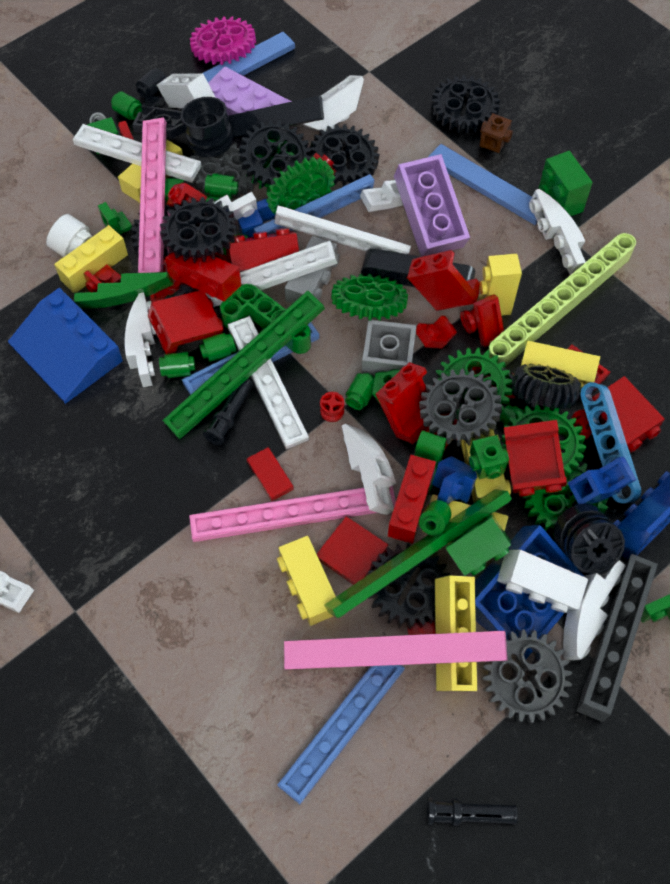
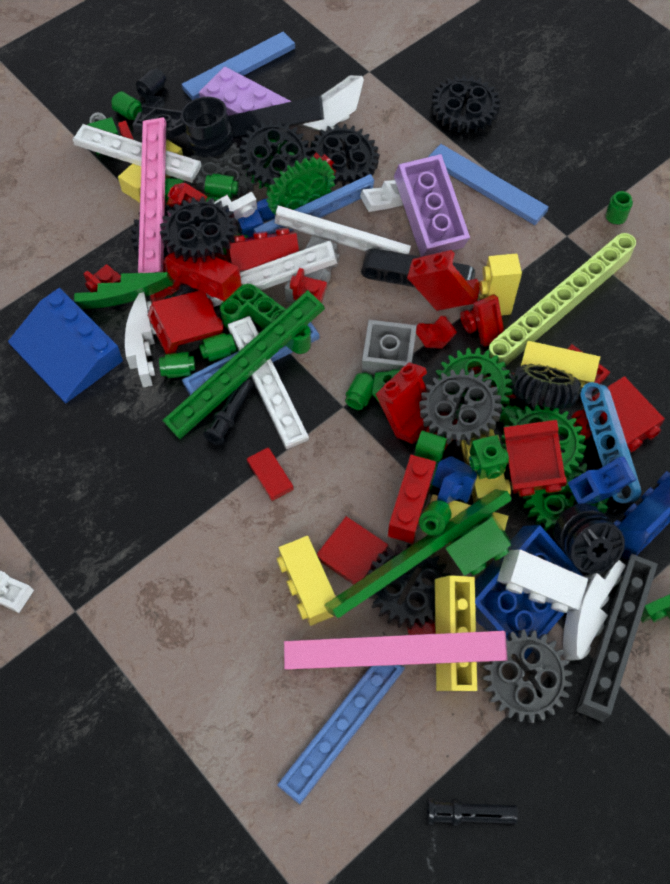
white piece [46,214,93,257] -> none
light yellow brick [54,225,128,293] -> none
green bracket [98,202,132,235] -> none
white brick [157,74,215,109] -> none
bright pink tile [189,486,396,542] -> none
dark pink gear [190,16,256,65] -> none
red wheel [320,392,345,422] -> none
green gear [331,274,408,321] -> none
white slope [342,424,396,515] -> none
reddish brown brick [480,113,513,153] -> none
white slope [529,189,585,275] -> none
green brick [538,150,593,217] -> none
none -> red bracket [290,268,327,303]
none -> green brick [605,191,633,225]

